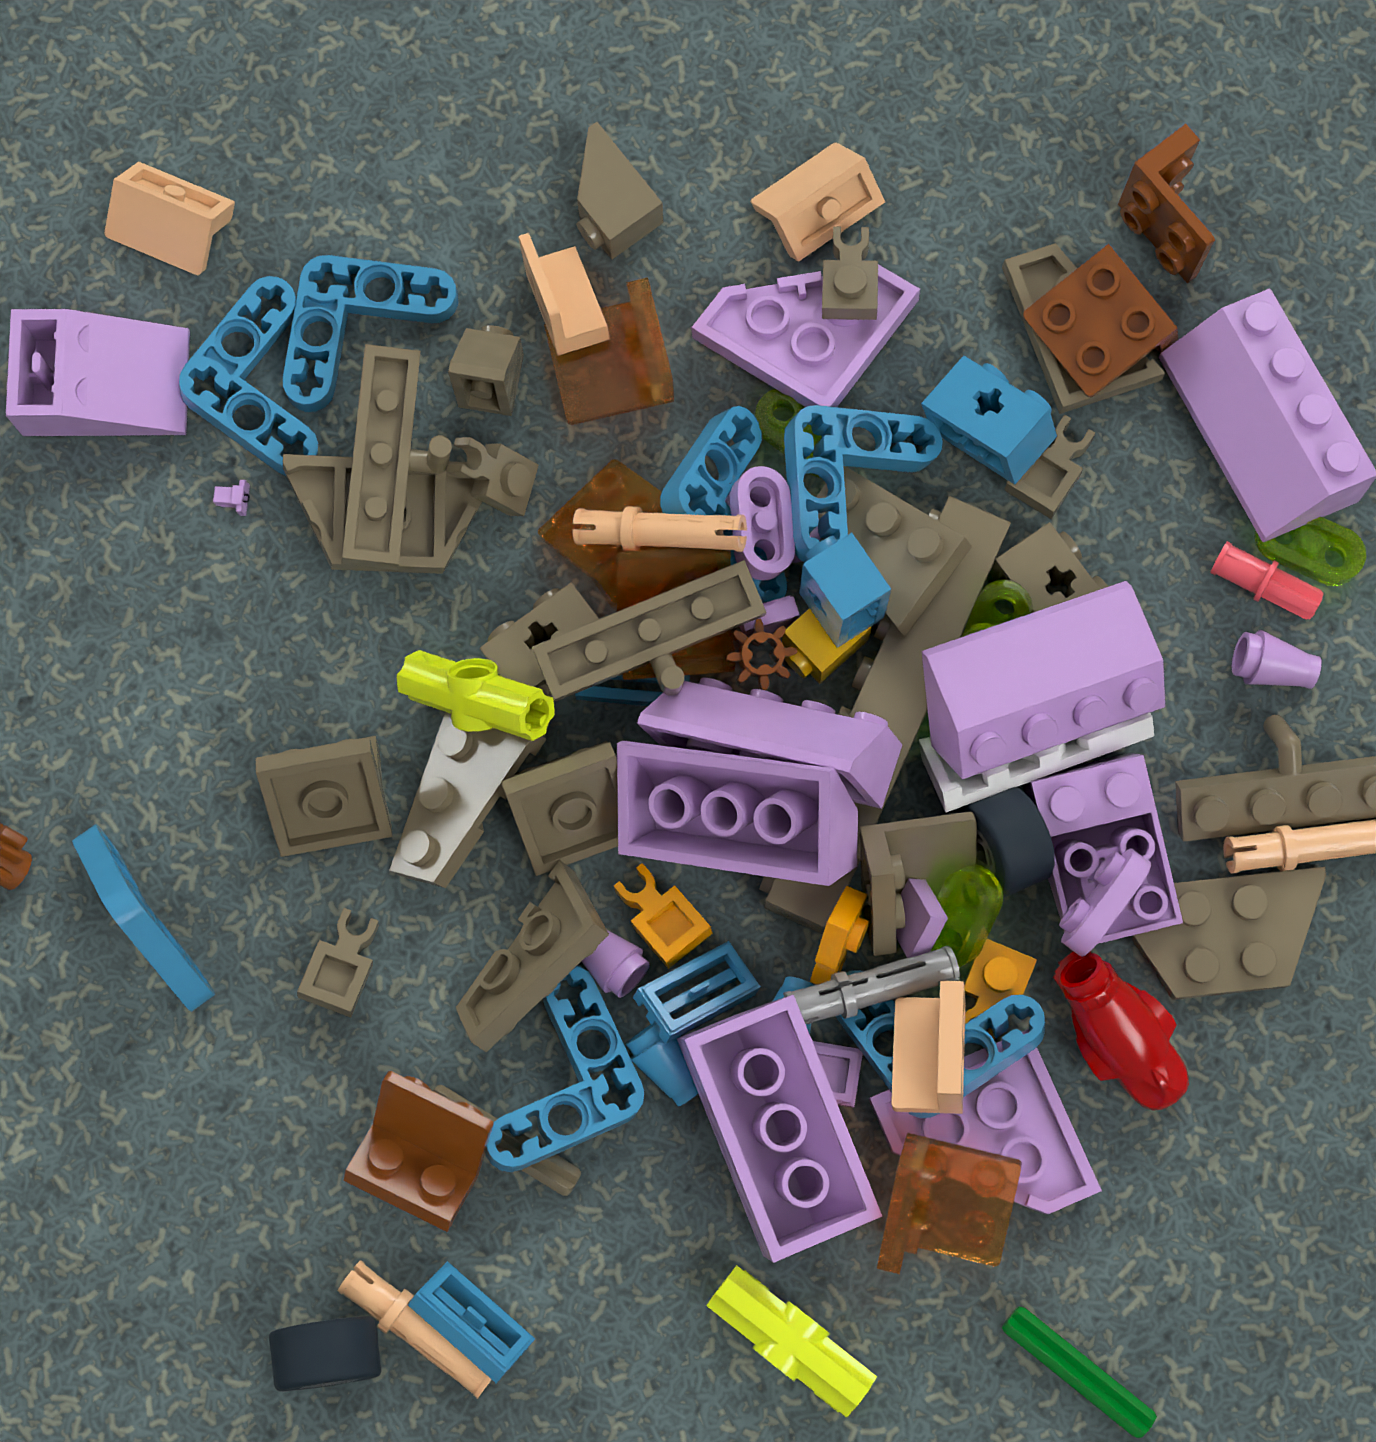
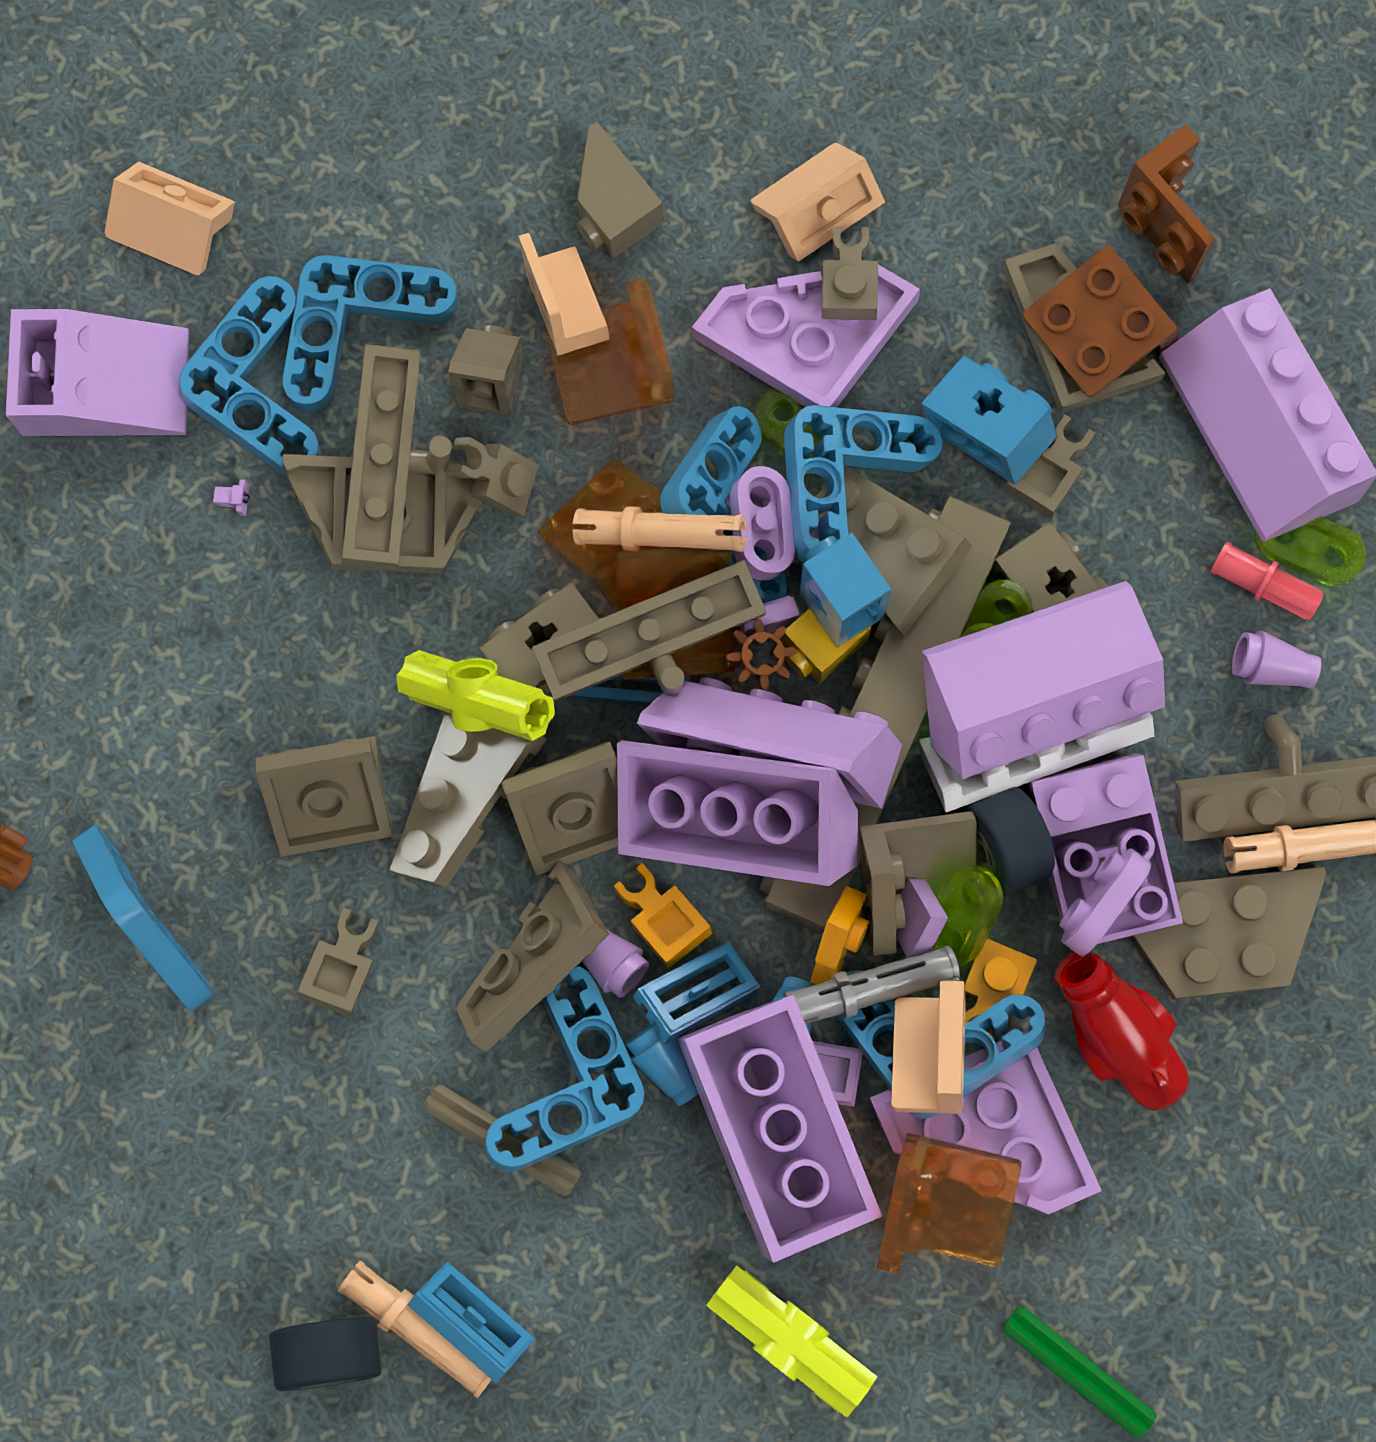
dark orange bracket [343,1071,494,1232] -> none

